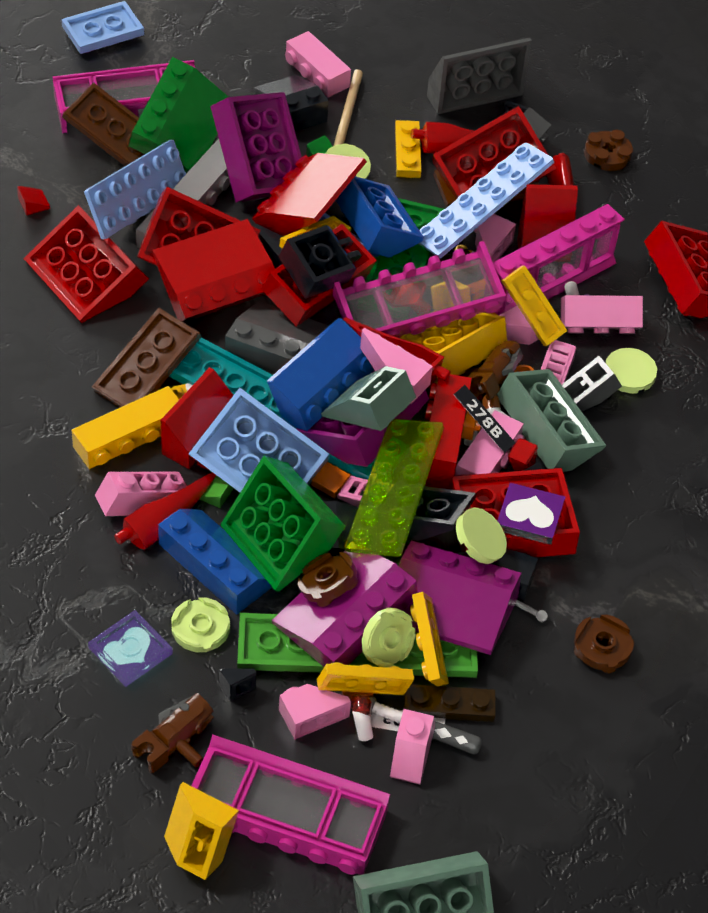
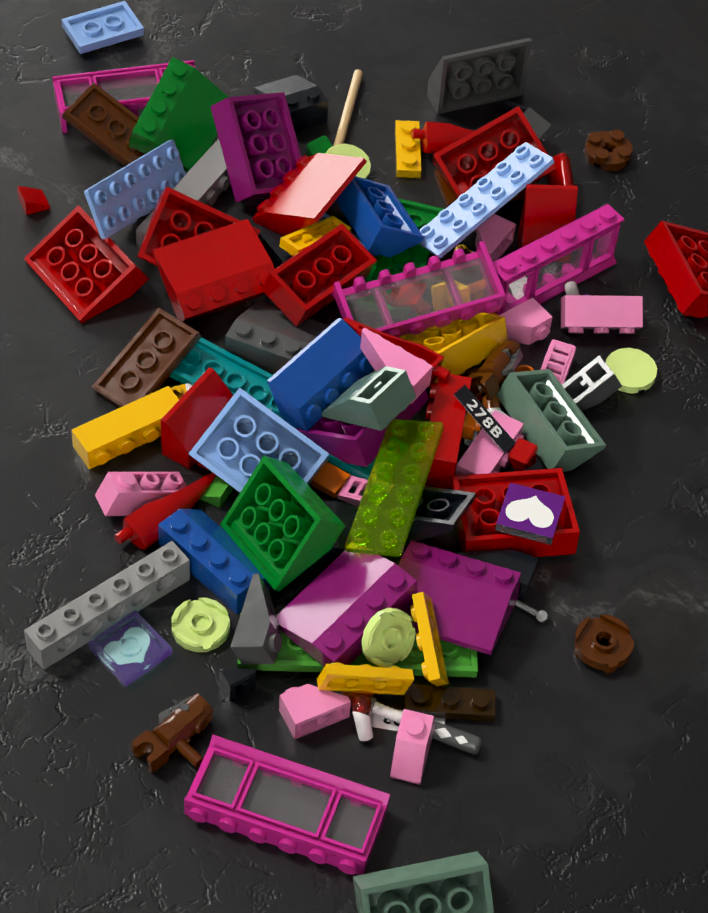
yellow slope [164,782,239,880] -> none
black hinge [278,225,362,299] -> none
bright pink brick [285,31,351,98] -> none
reddish brown plate [298,552,358,607] -> none
yellowish green tile [456,507,507,564] -> none
yellow plate [501,265,567,346] -> none
none -> light grey brick [24,541,190,670]
none -> dark grey slope [230,574,282,665]

